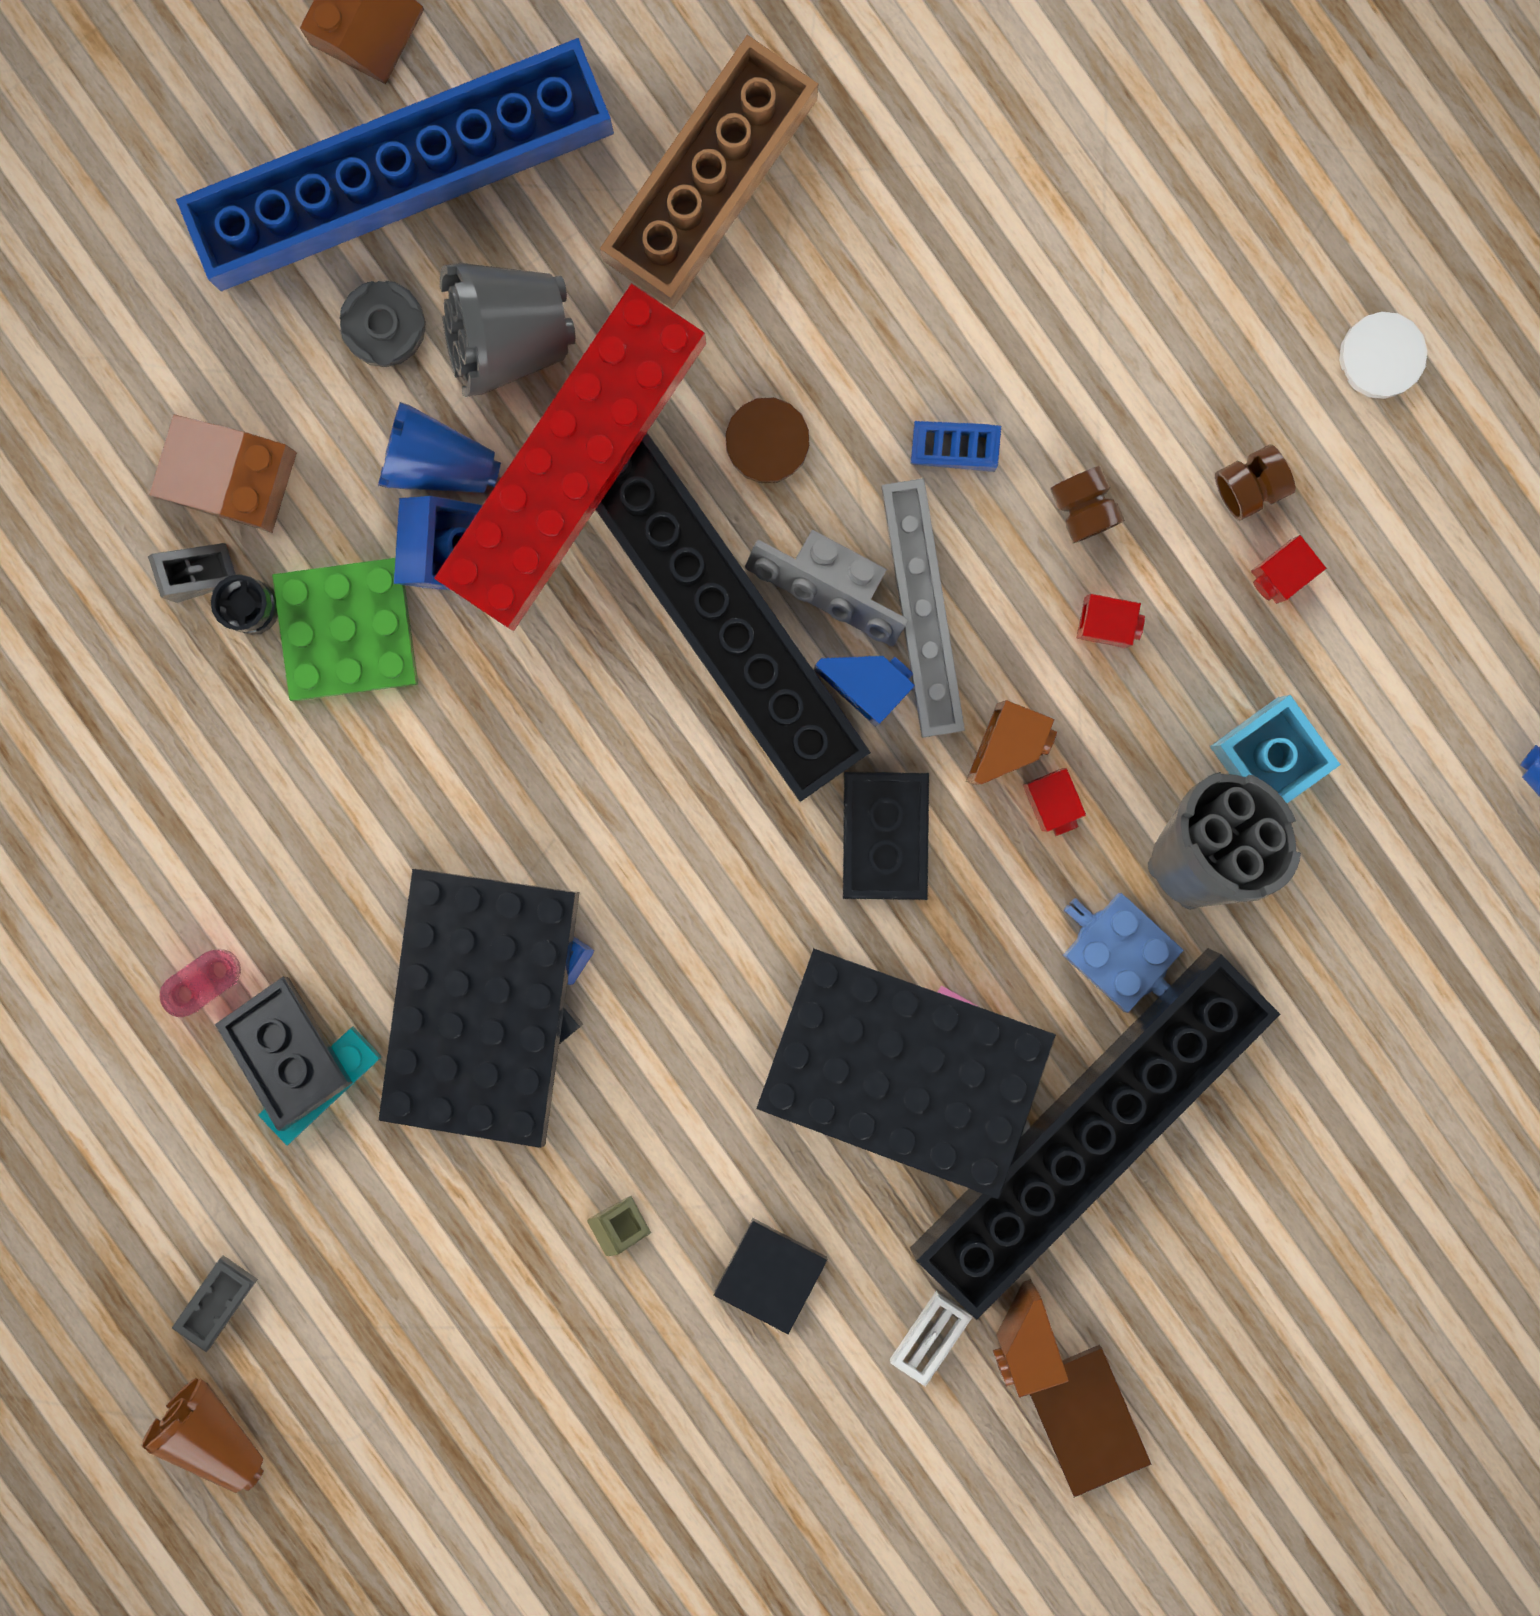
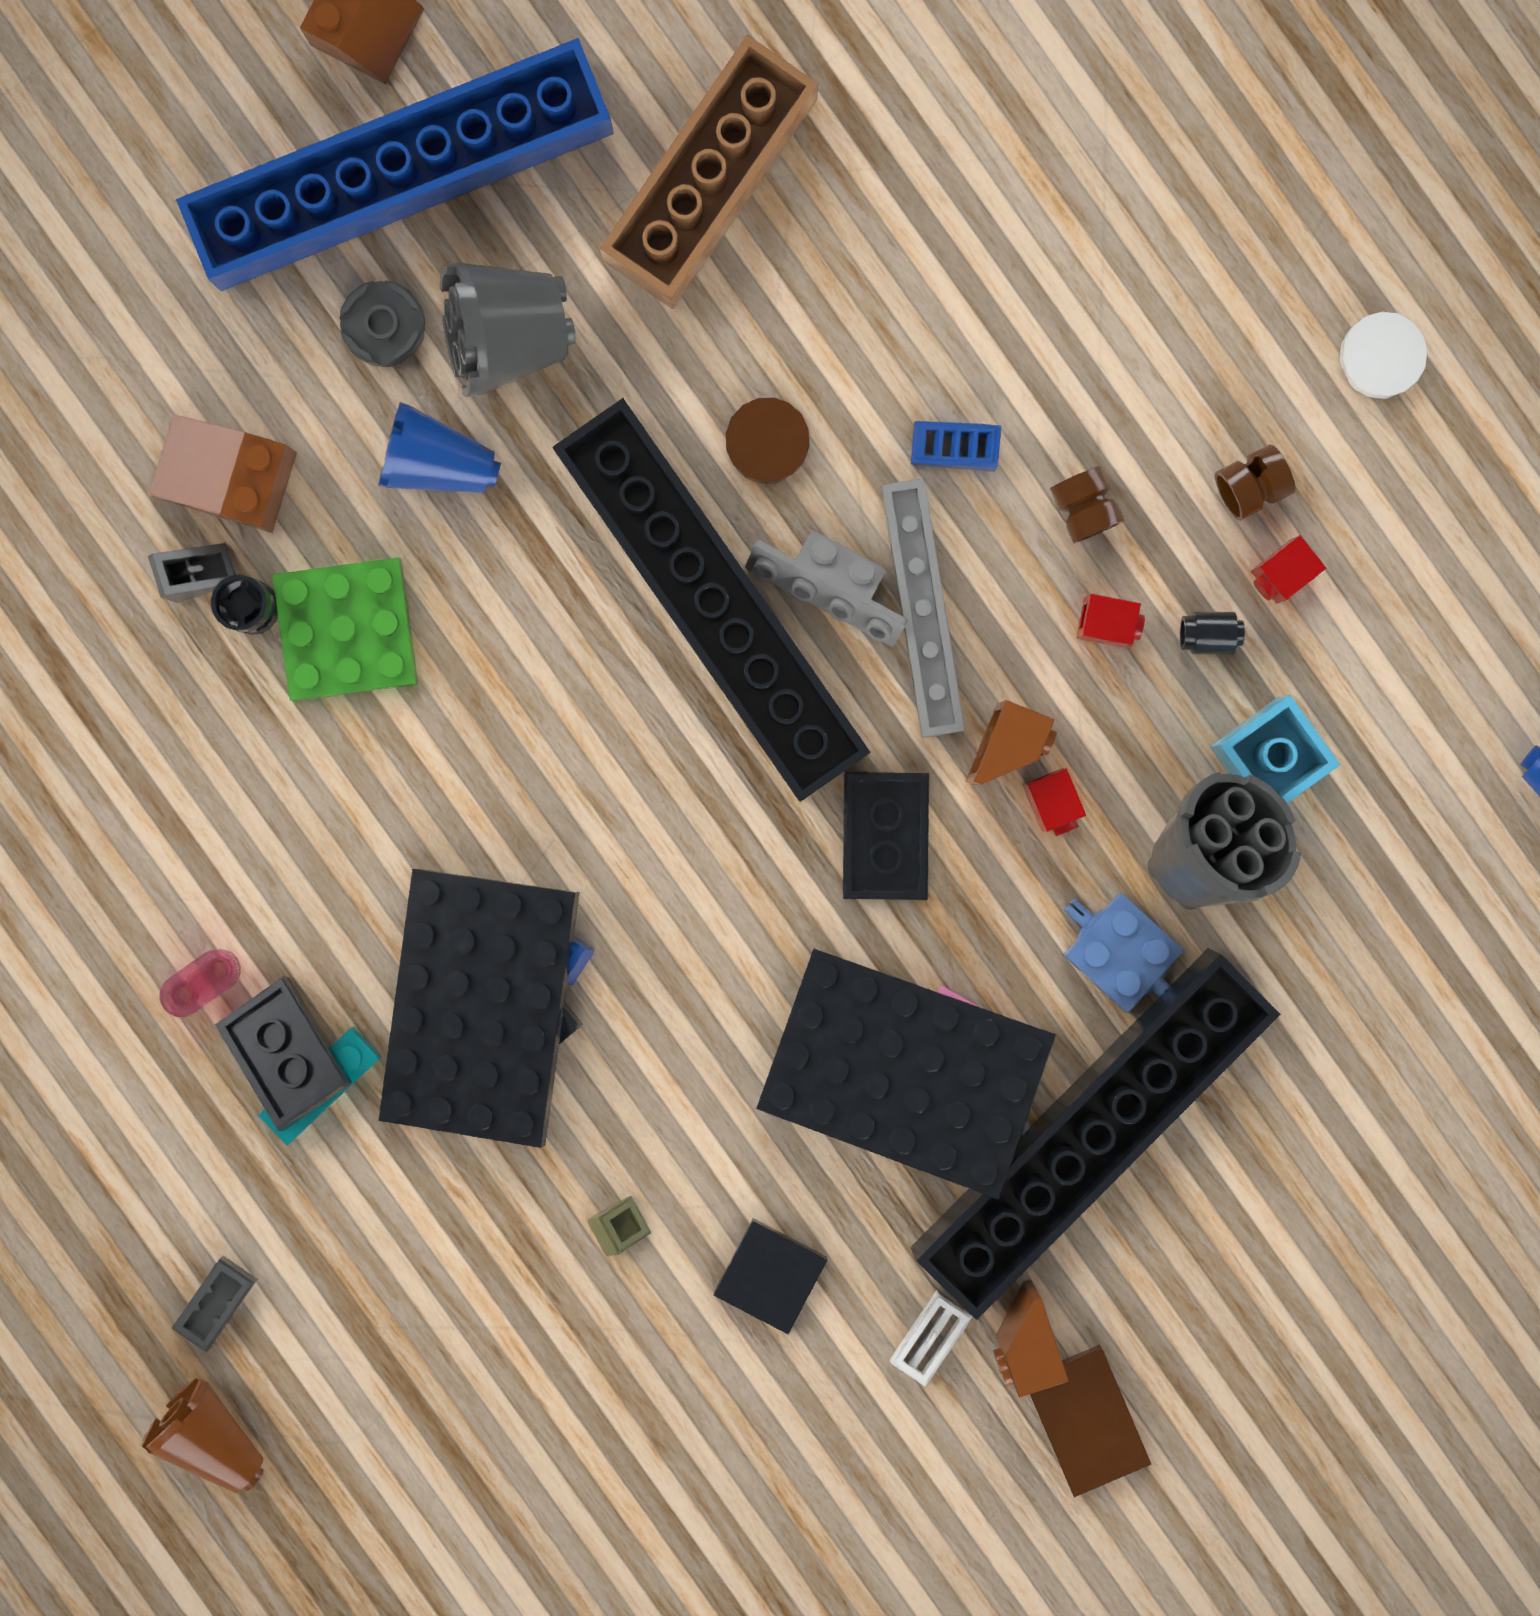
blue slope [394,496,483,590] -> none
red brick [434,283,706,632] -> none
blue slope [813,656,915,726] -> none
none -> black brick [1180,612,1245,654]

